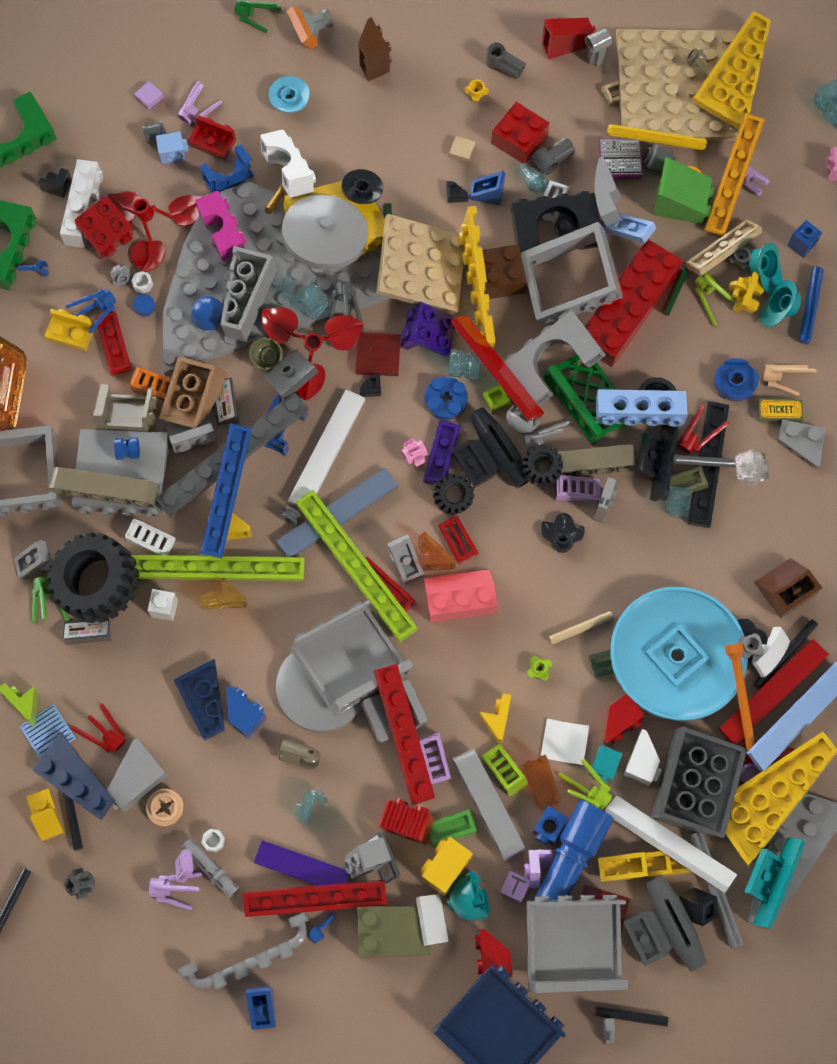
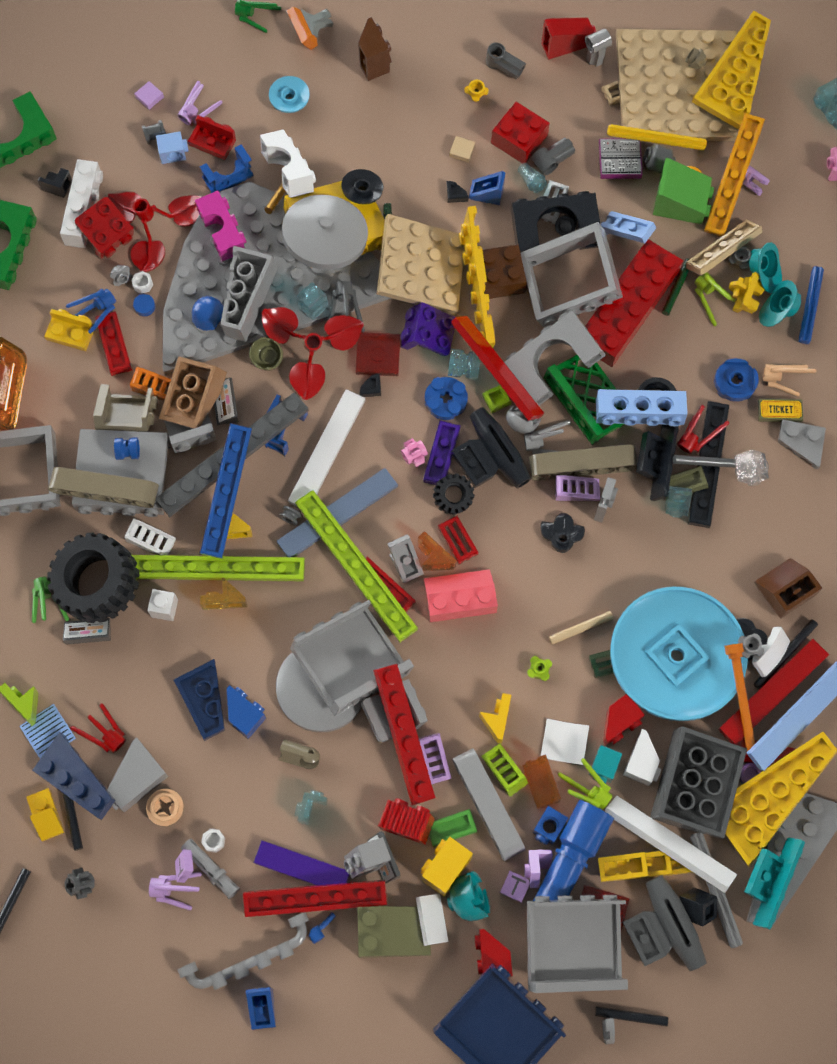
light grey slope [14,541,52,579] -> none
blue hand [18,260,49,276] -> none
dark grey plate [263,349,318,399] -> none
black tyre [522,444,563,487] -> none
light grey slope [595,156,622,227] -> none
blue brick [788,220,822,258] -> none

